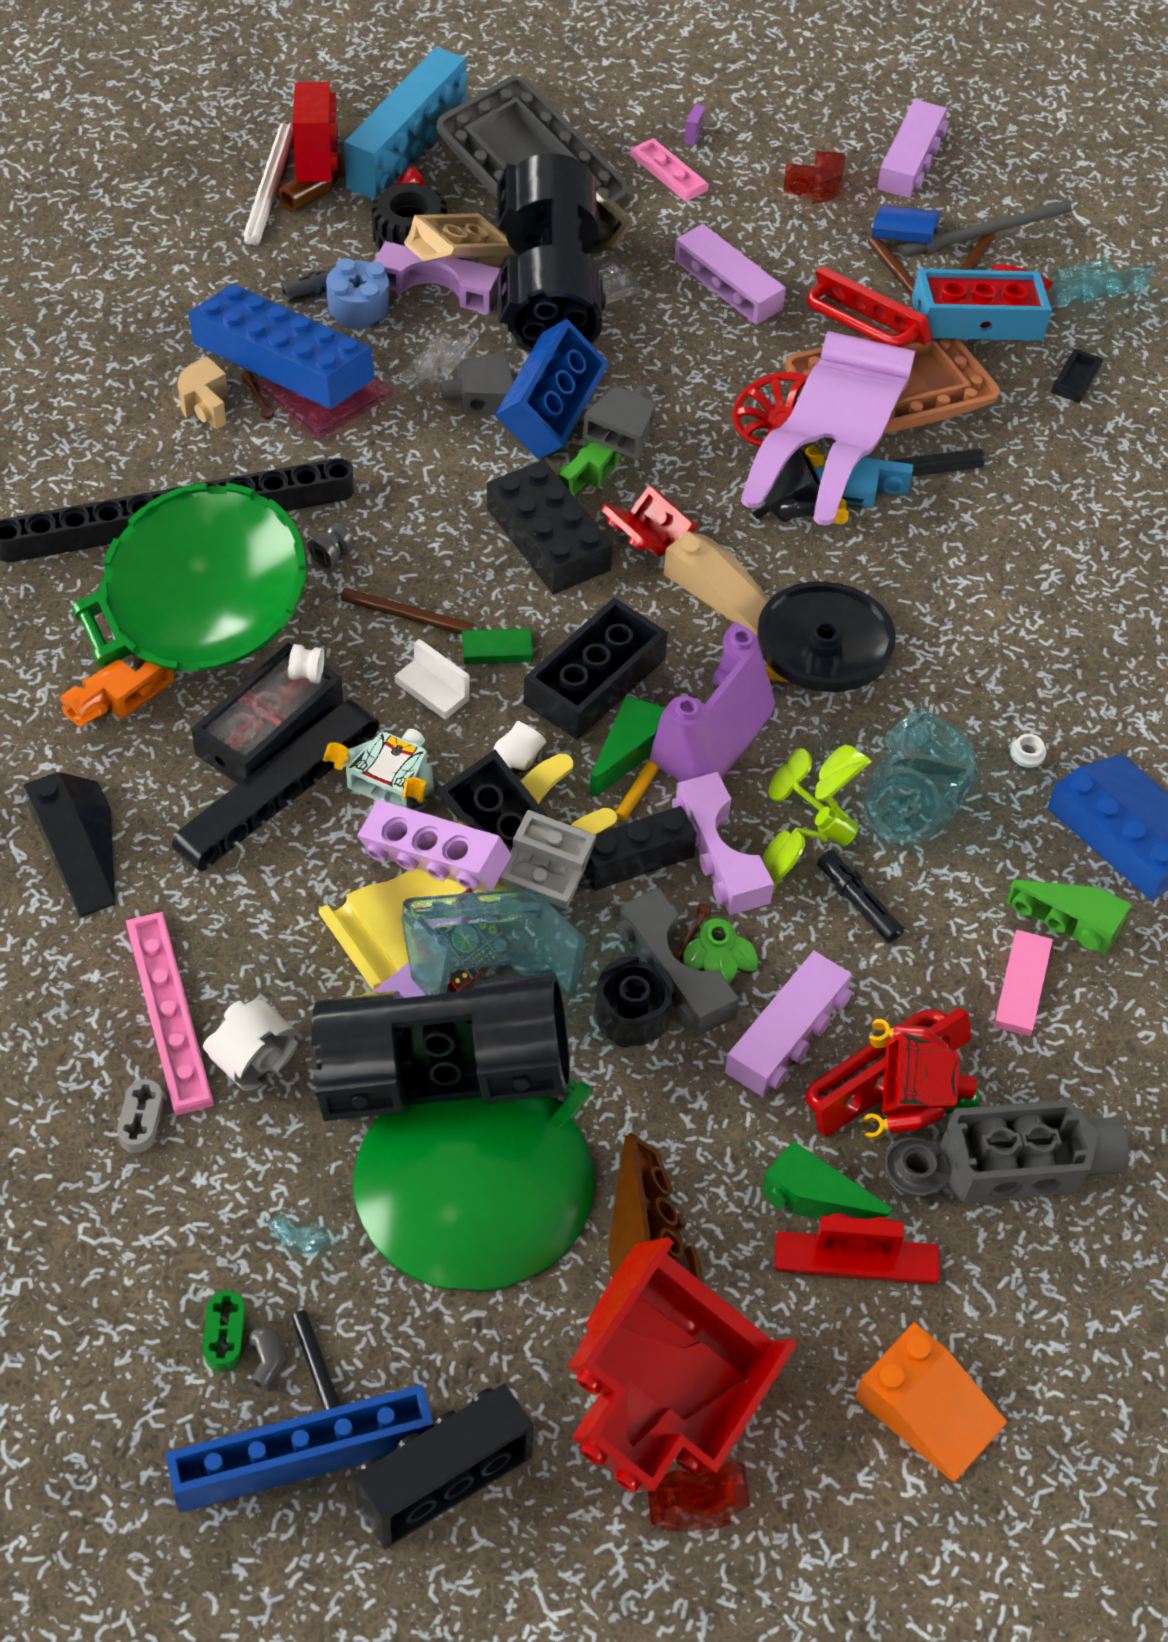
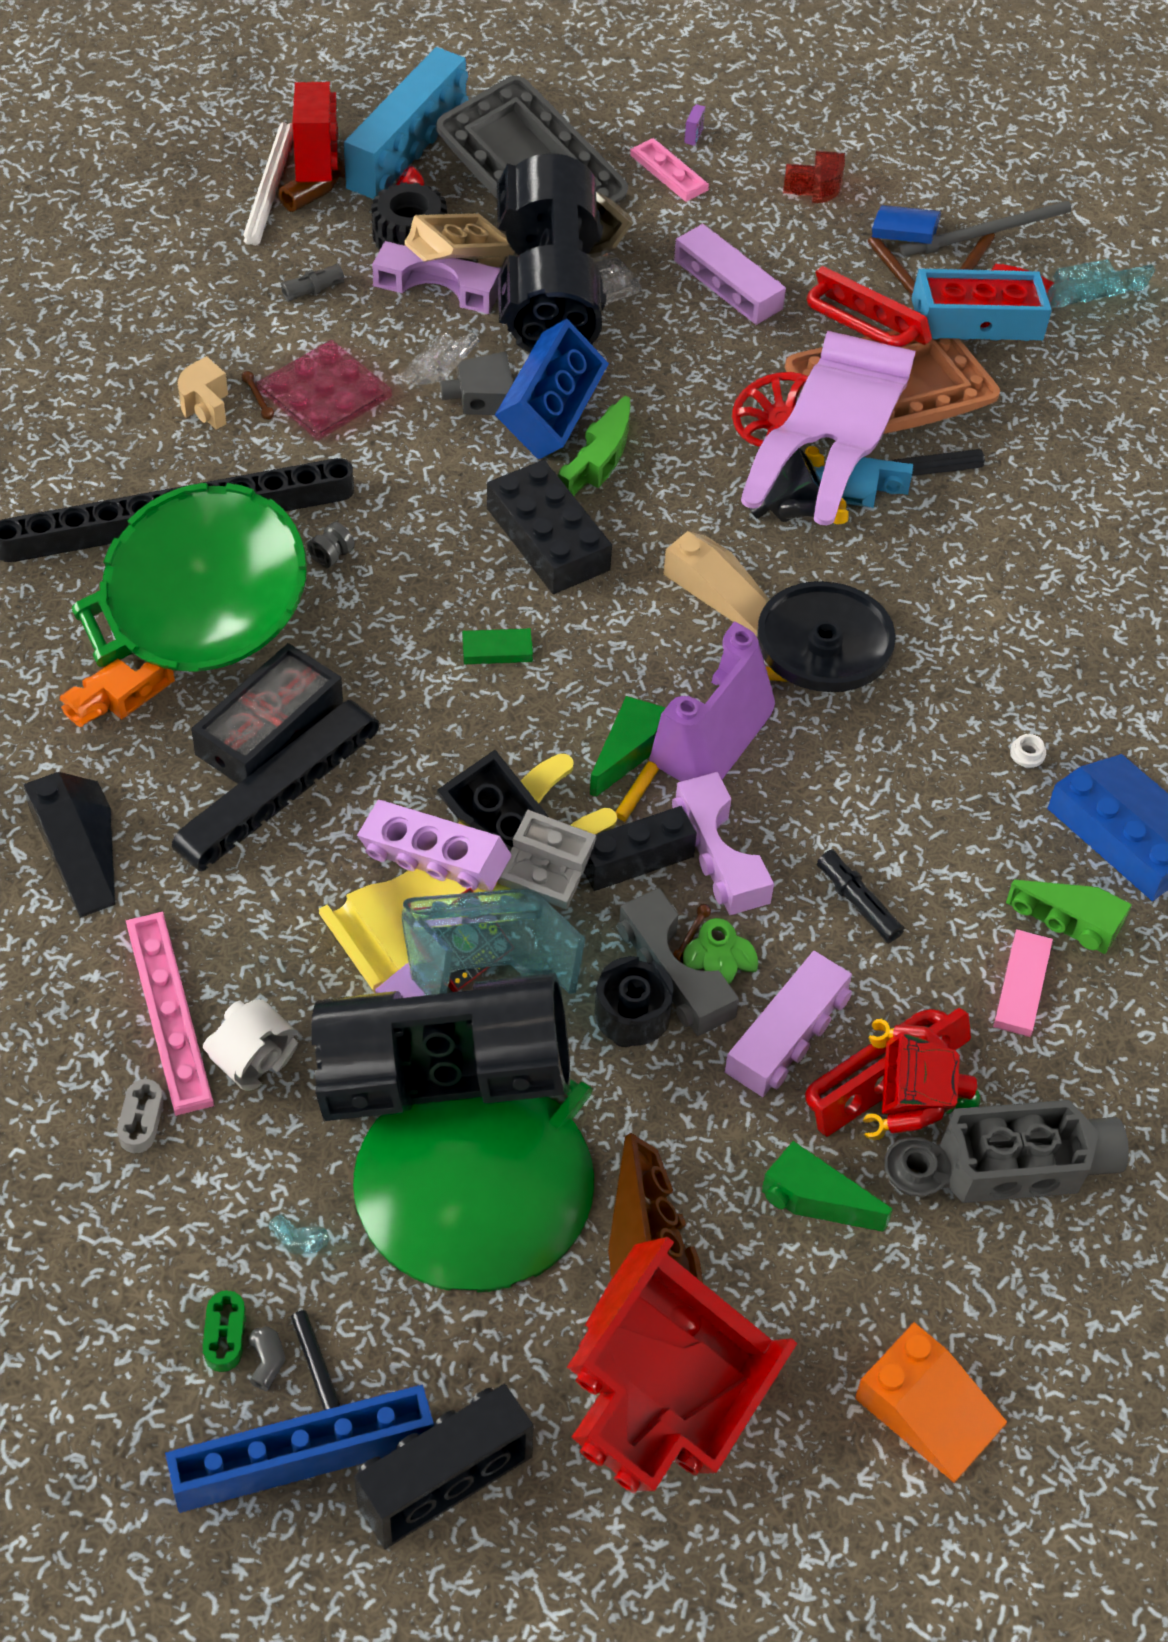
blue brick [188,284,375,409] -> none
white wheel [288,644,324,683] -> none
torso [323,729,434,809] -> none
medium blue brick [326,258,390,329] -> none
reddish brown bar [341,588,473,635] -> none
white panel [395,639,469,720] -> none
white piece [494,721,546,771] -> none
black brick [523,597,668,740] -> none
dark grey torso [583,385,656,460] -> none
red bracket [601,485,698,557] -> none
clear red brick [647,1461,751,1532] -> none
lime plant [762,745,872,894] -> none
red bracket [774,1213,939,1285] -> none
clear light blue piece [864,708,980,846] -> none
lavender brick [877,99,949,198] -> none
black tile [1051,348,1103,403] -> none

